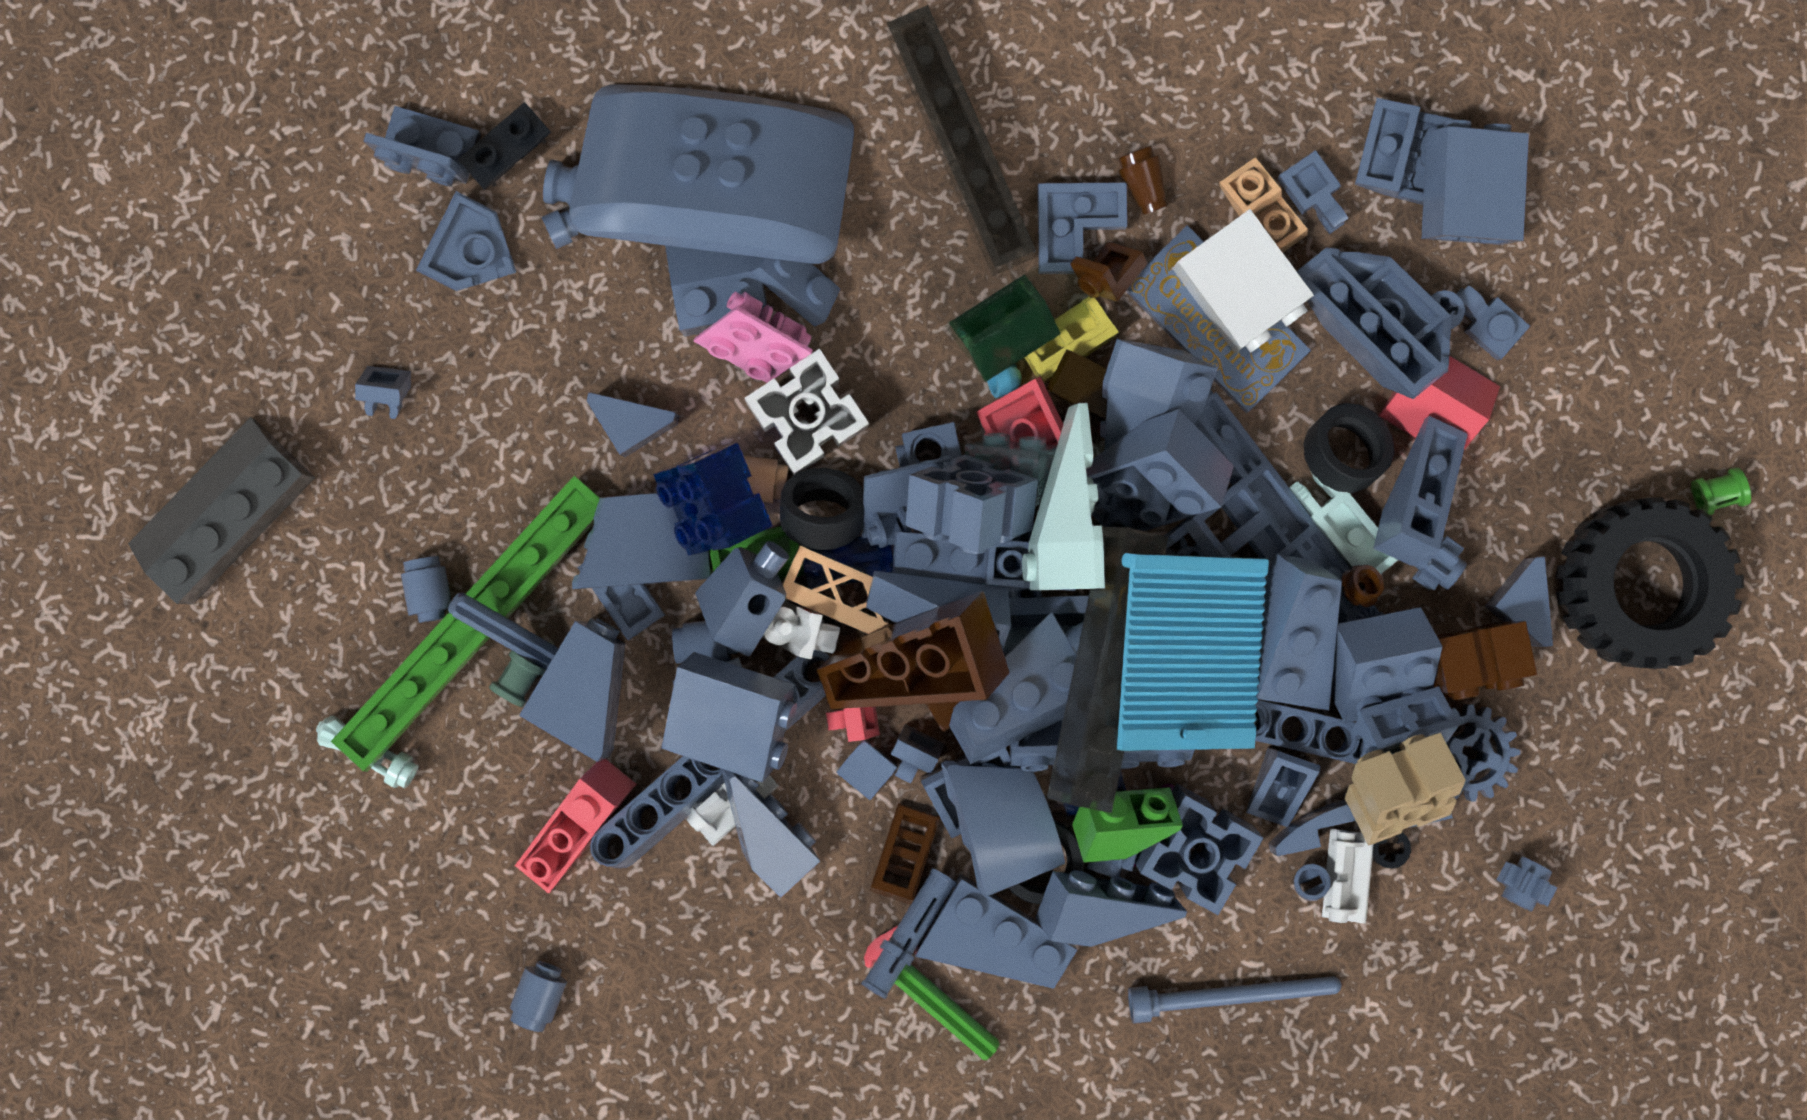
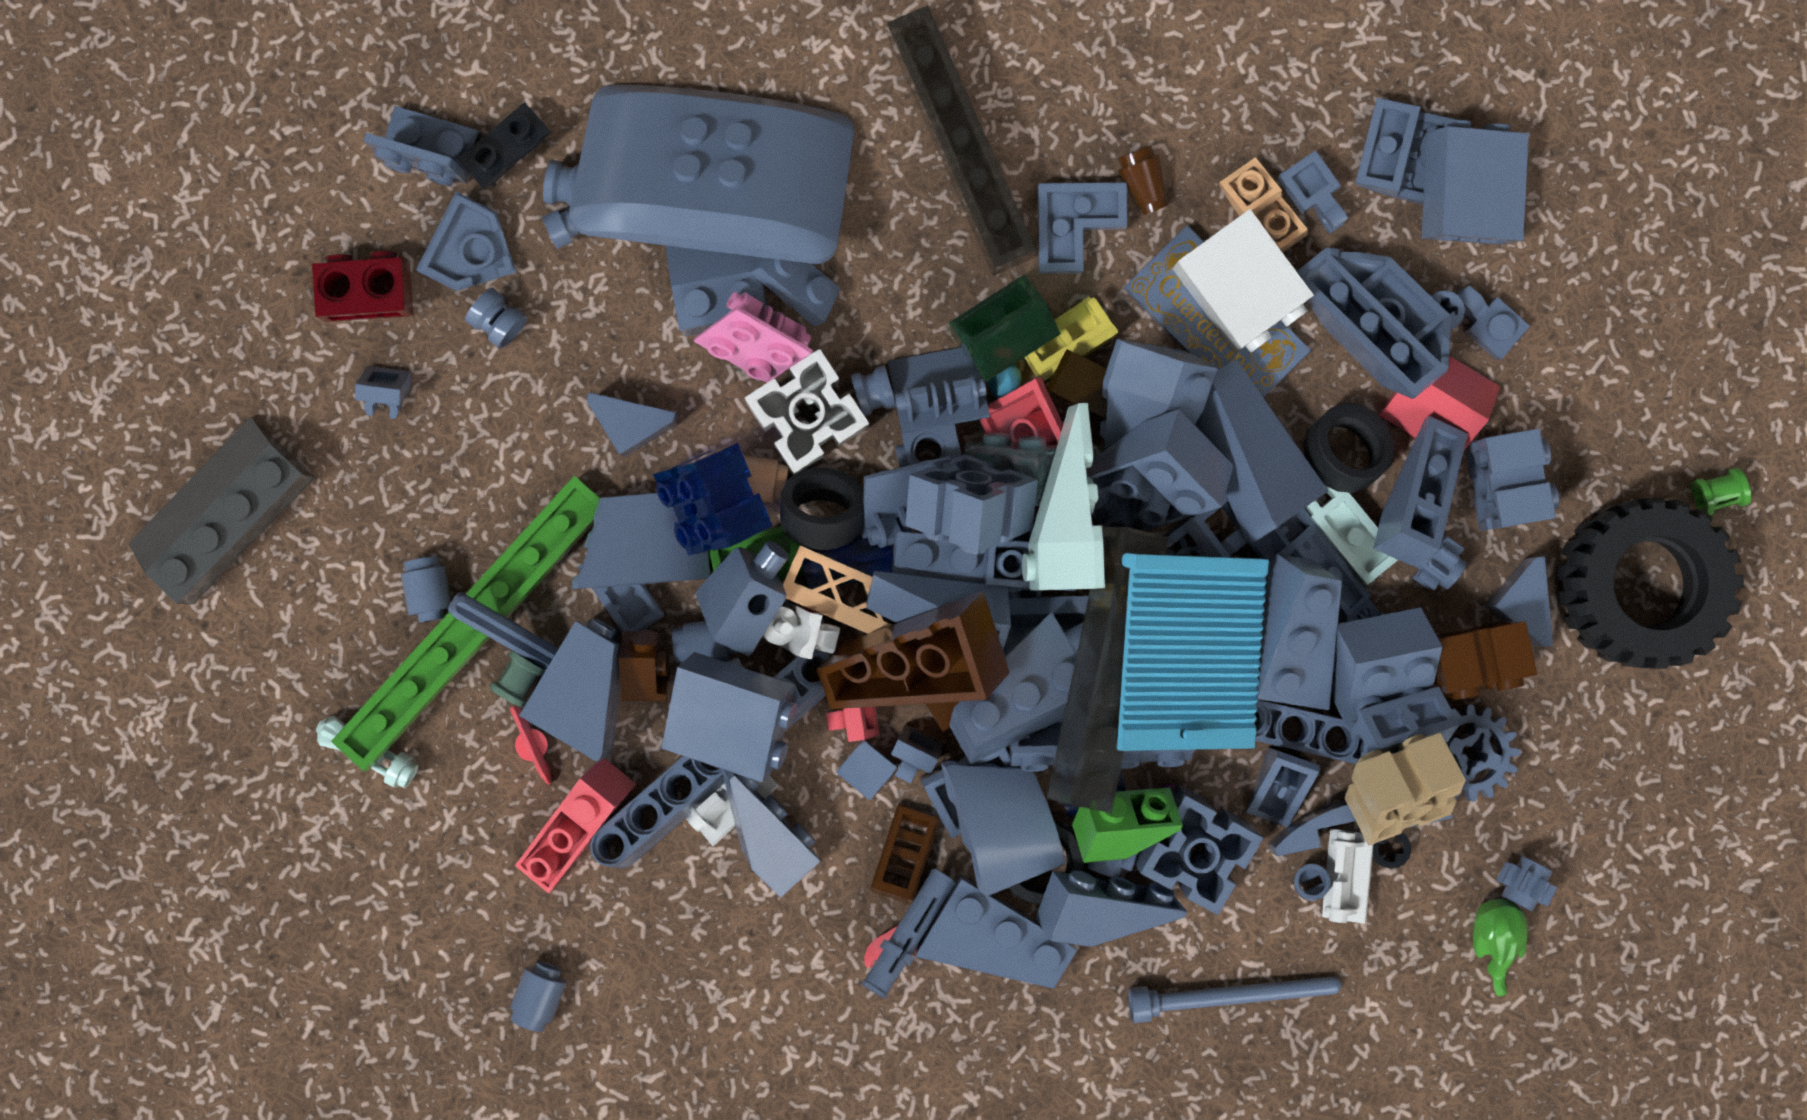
bright green axle [895,965,1000,1060] -> none
reddish brown bracket [1070,242,1148,302] -> none
reddish brown plate [1341,565,1384,608] -> none
none -> dark red brick [312,251,413,322]
none -> sand blue wheel [465,287,528,350]
none -> coral piece [509,705,552,785]
none -> reddish brown brick [619,629,670,701]
none -> sand blue wheel [850,365,896,416]
none -> sand blue hinge [887,345,990,433]
none -> sand blue slope [1196,359,1328,545]
none -> sand blue brick [1465,428,1559,531]
none -> bright green piece [1473,899,1529,997]

